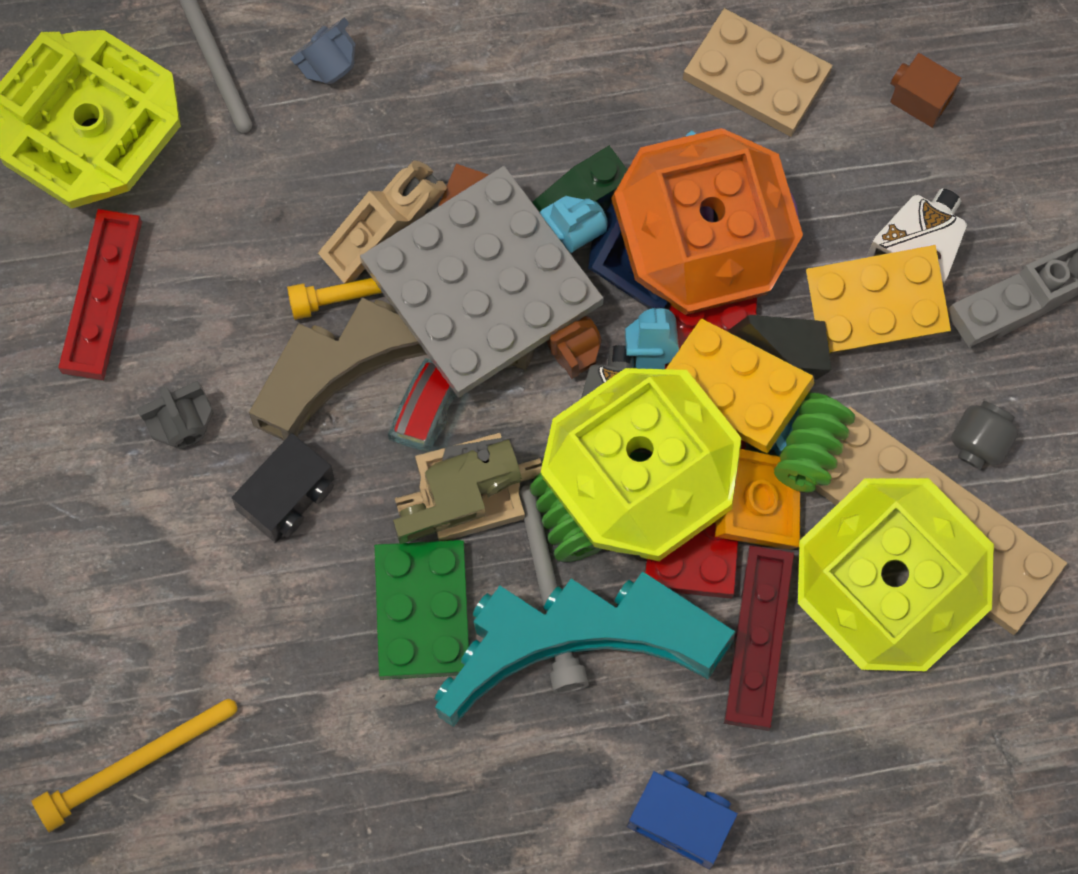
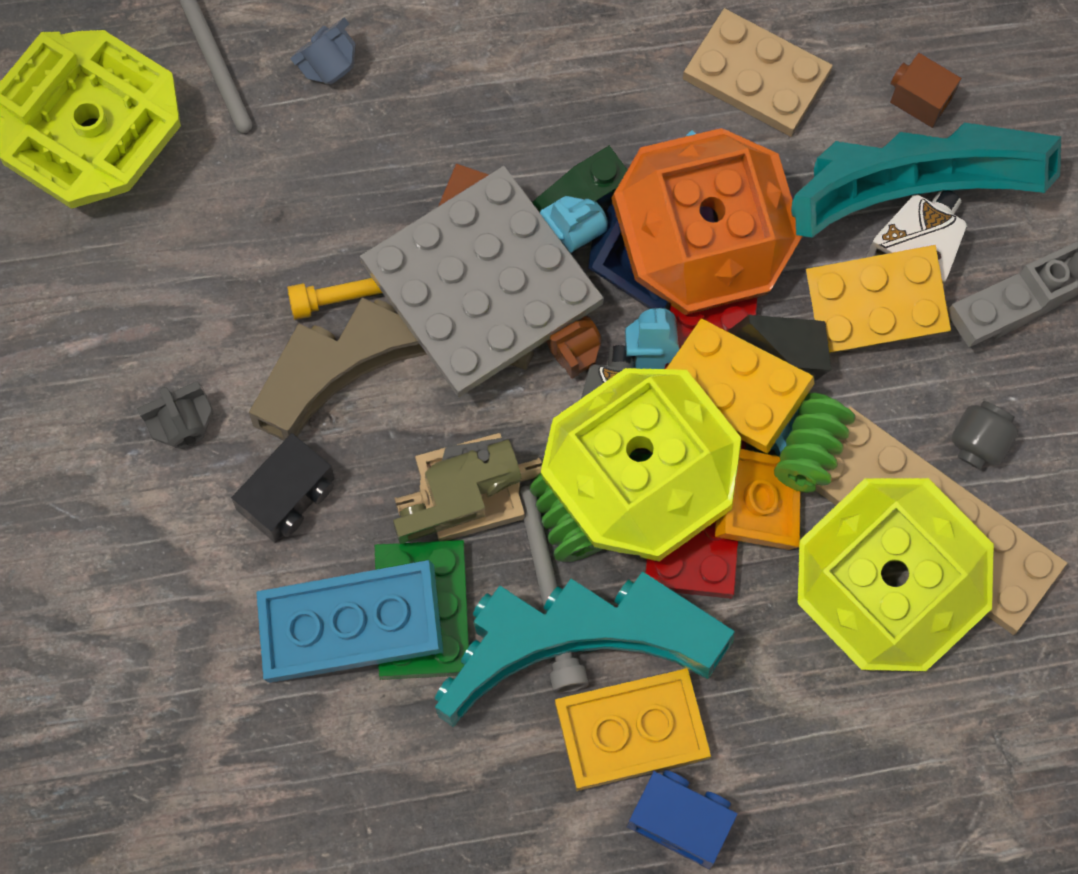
yellow piece [31,699,237,833] -> none
red plate [58,209,142,380] -> none
tan plate [318,160,447,283] -> none
slope [388,358,456,452] -> none
dark red plate [724,545,794,731] -> none
none -> dark azure plate [256,560,443,683]
none -> yellow plate [555,668,711,791]
none -> teal arch [791,122,1061,238]

